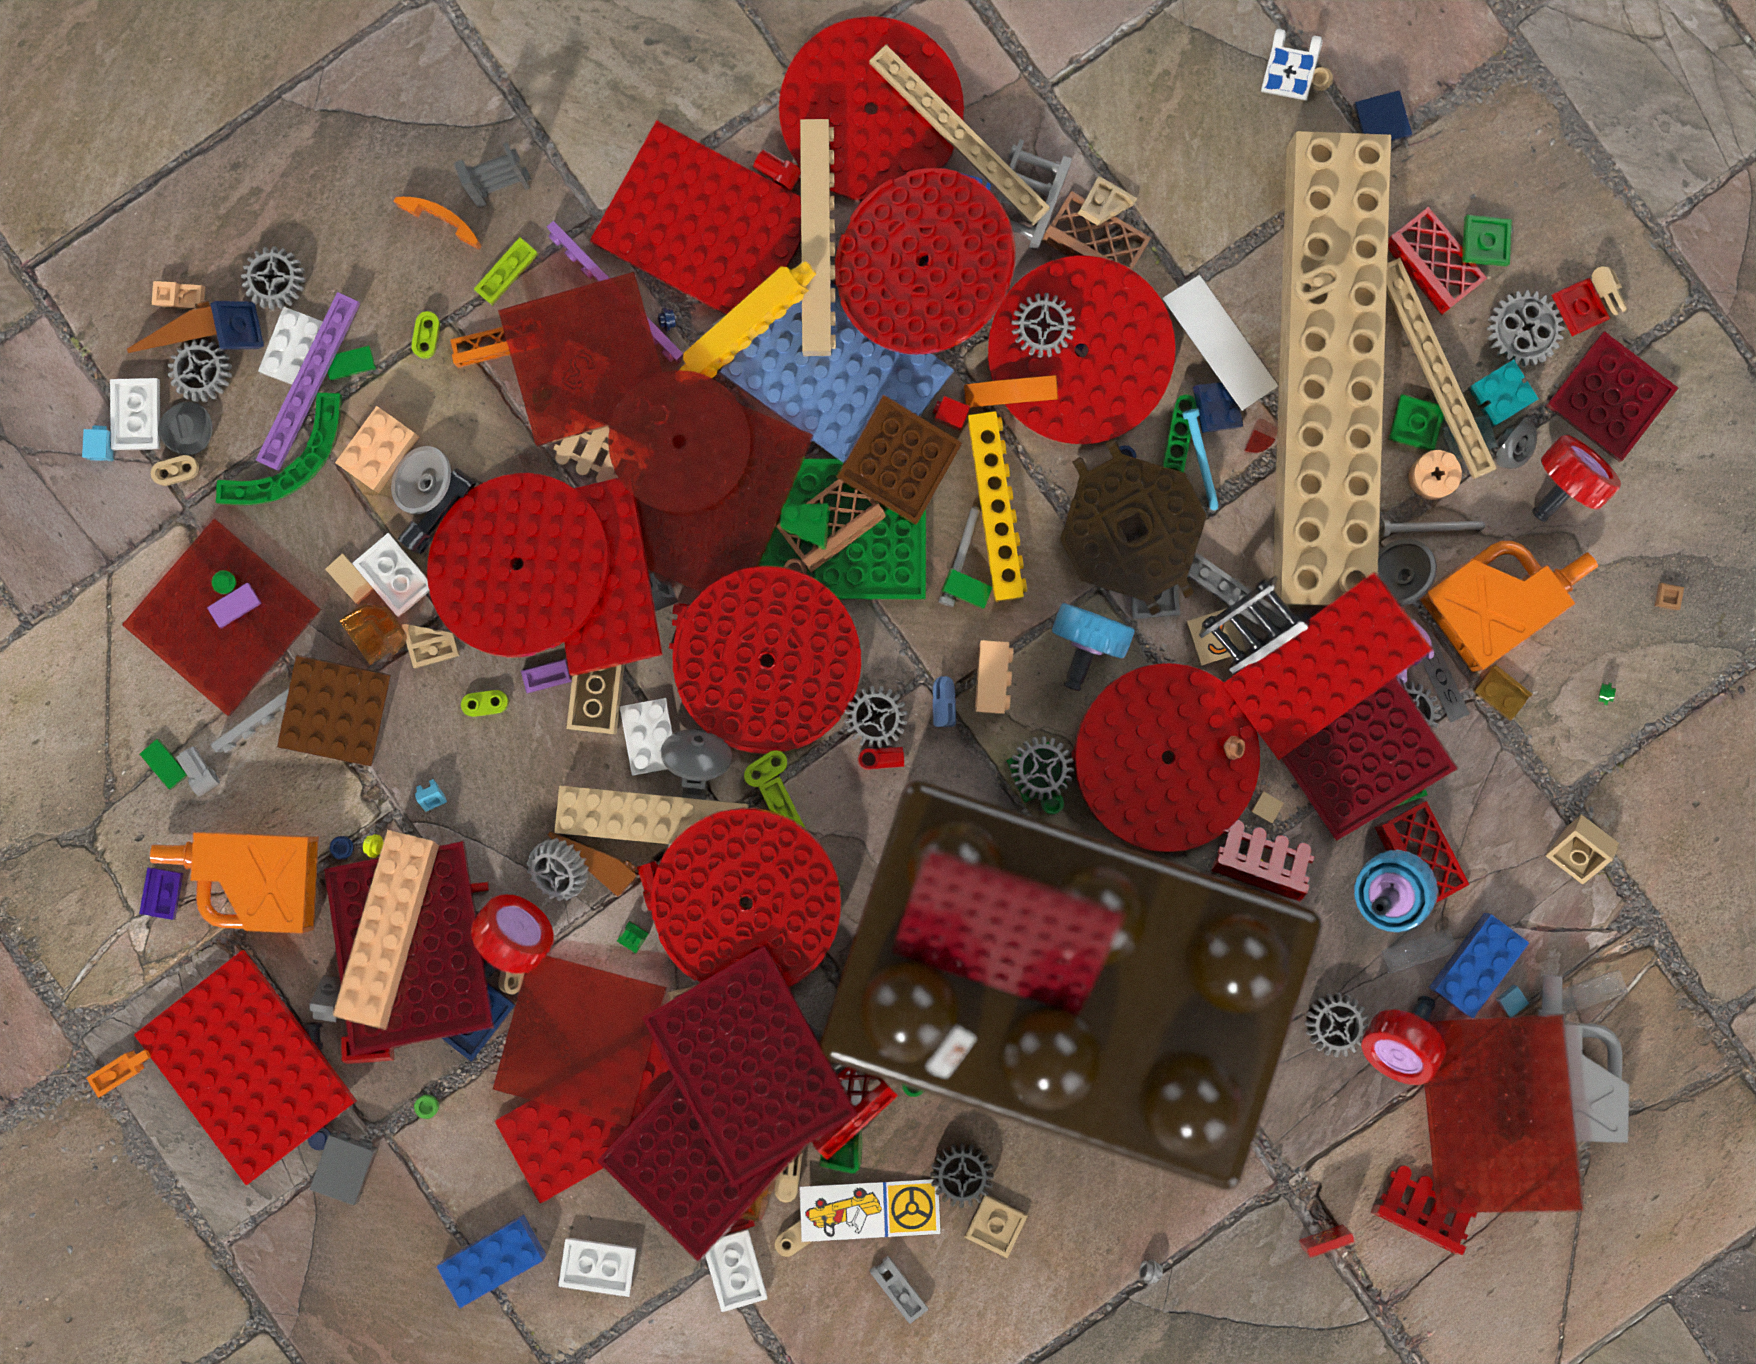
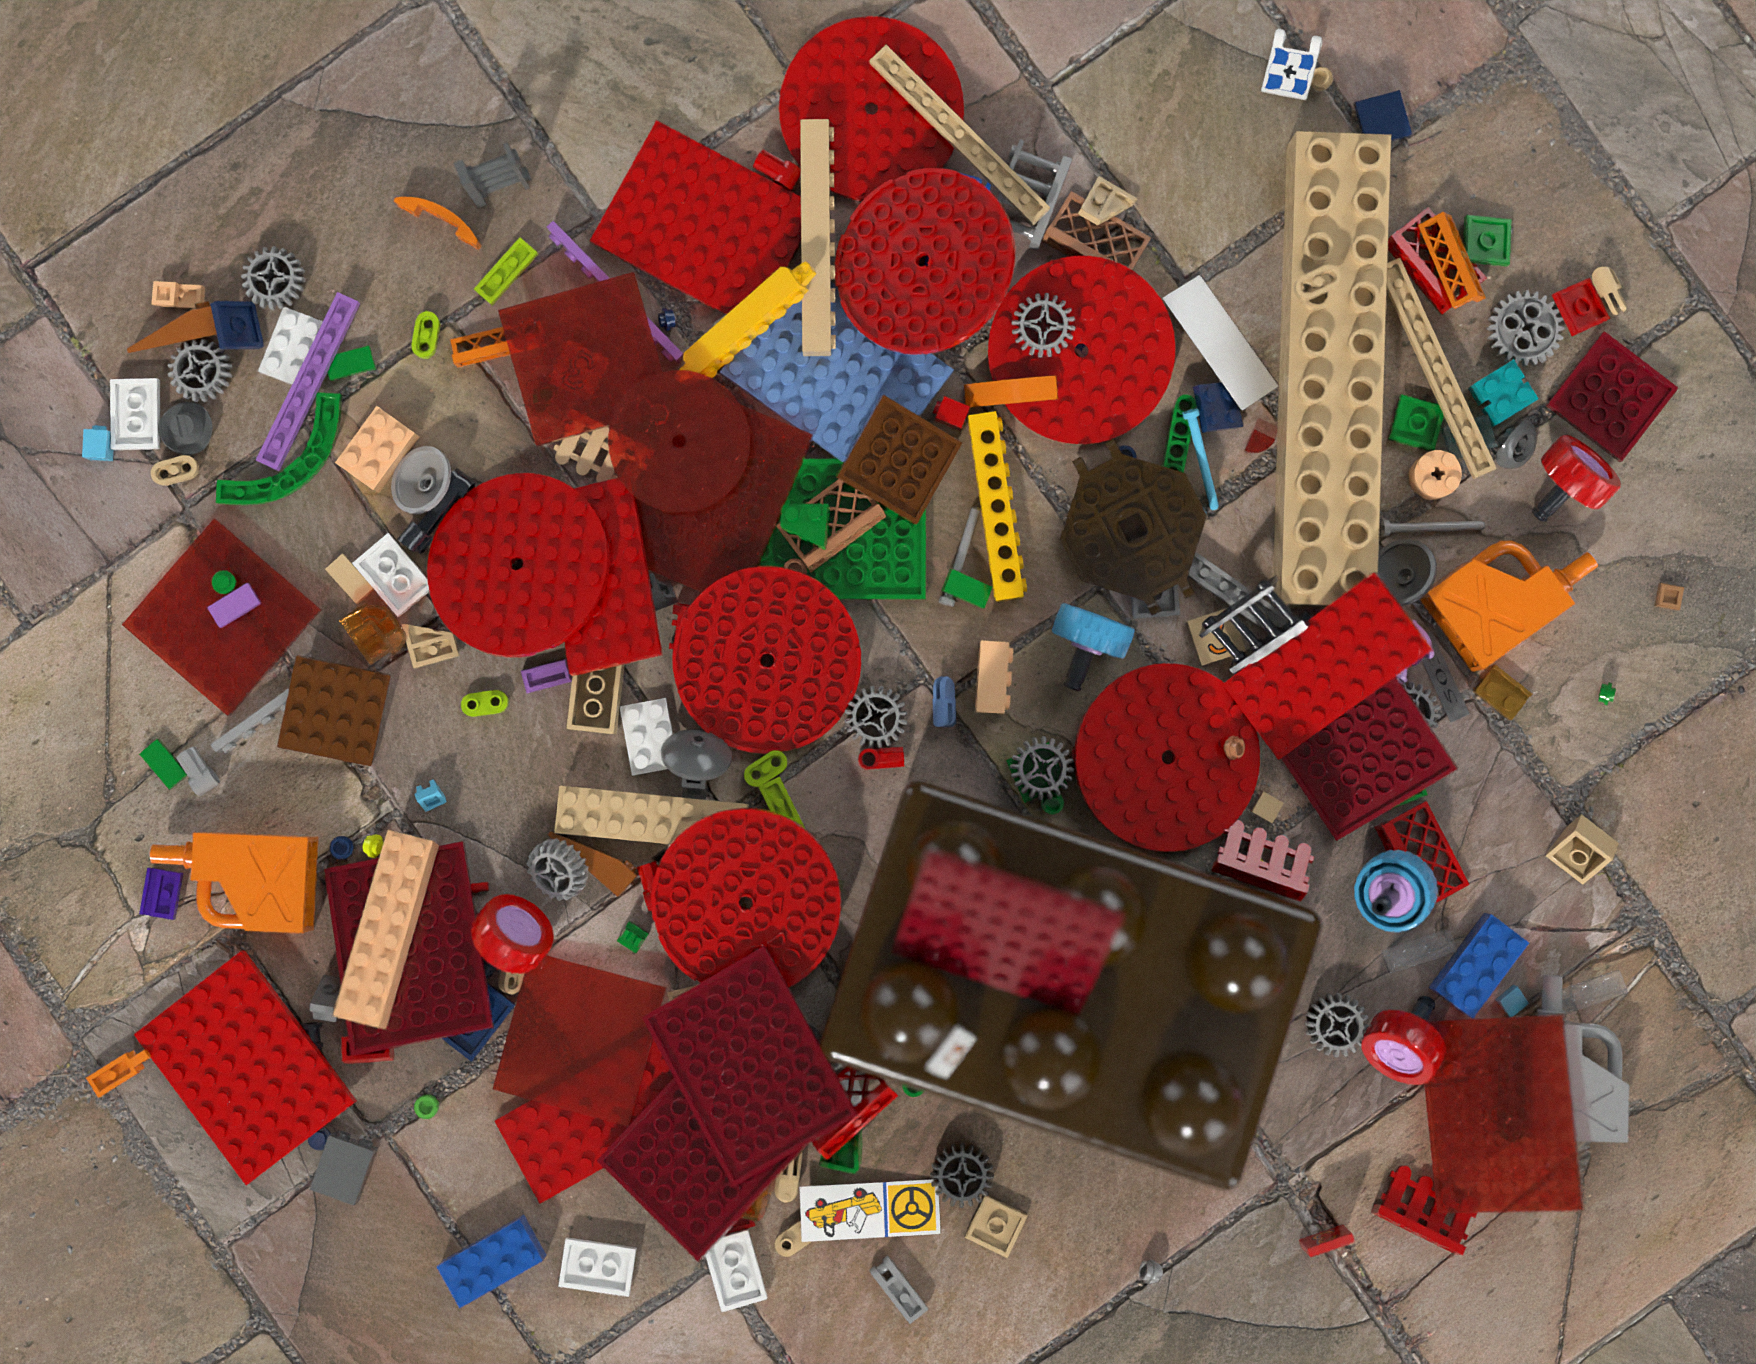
none -> orange fence [1418,212,1486,309]

